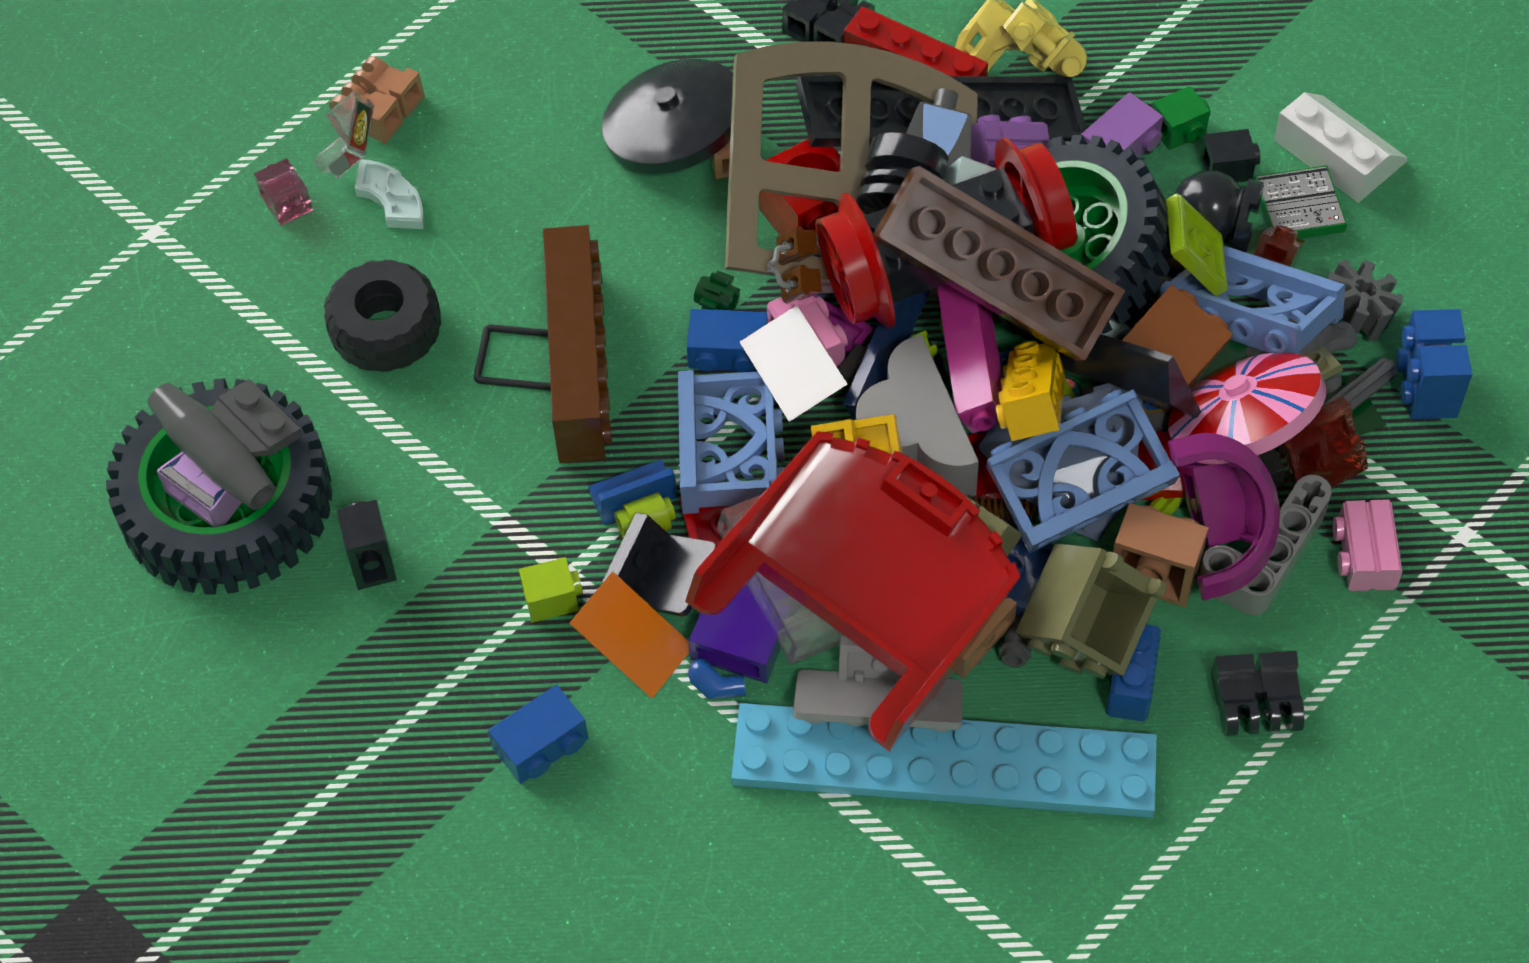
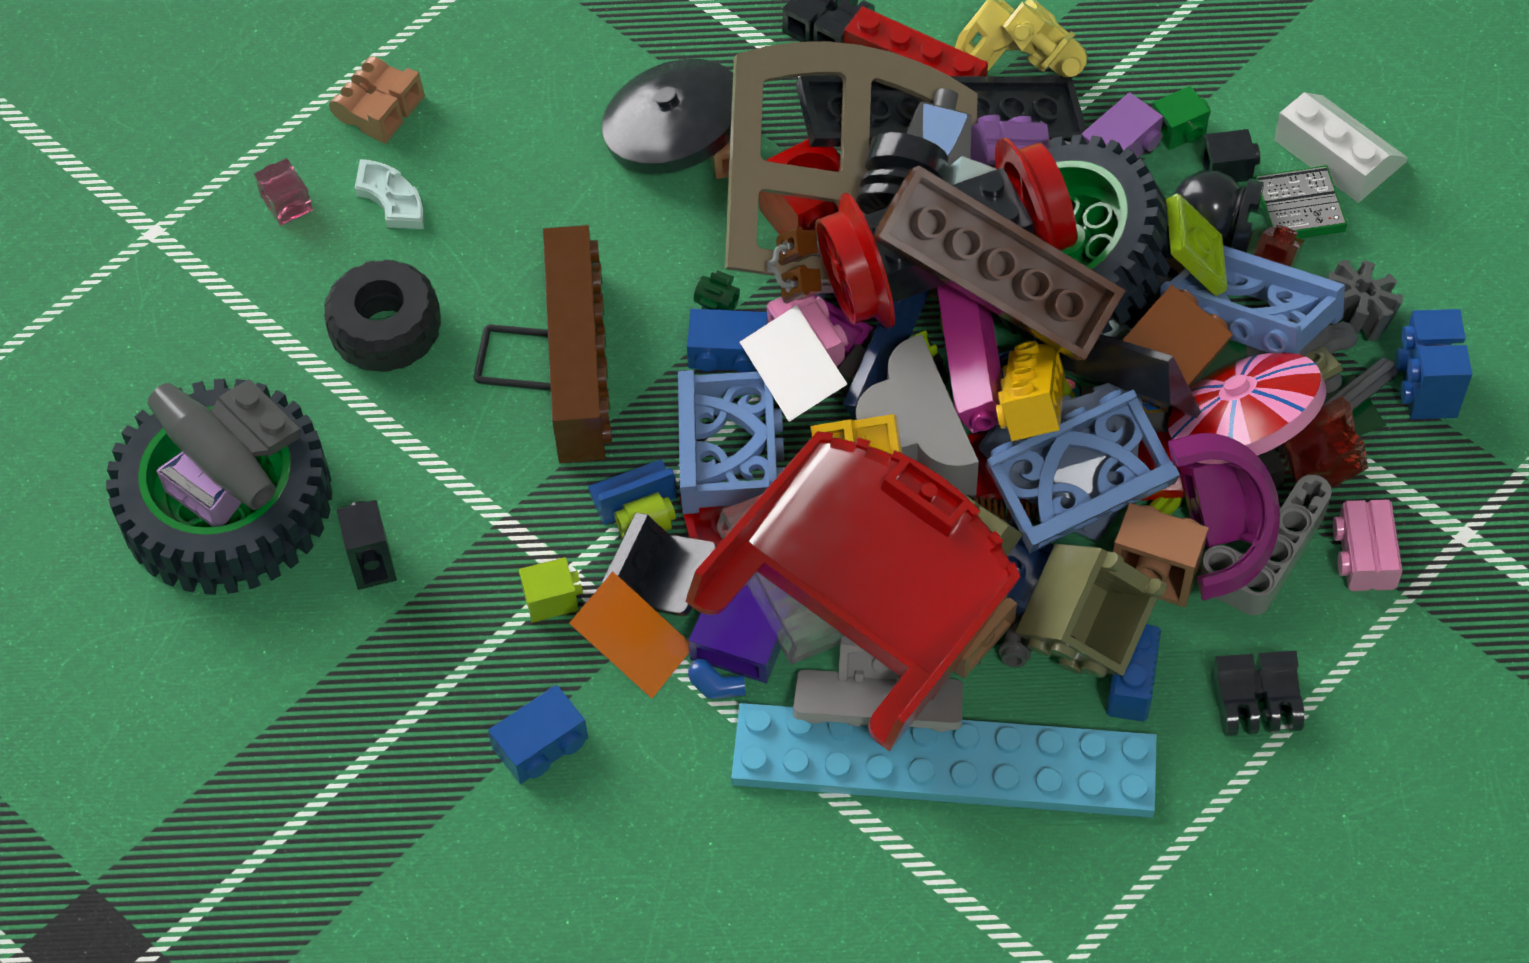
clear slope [313,91,375,179] -> none

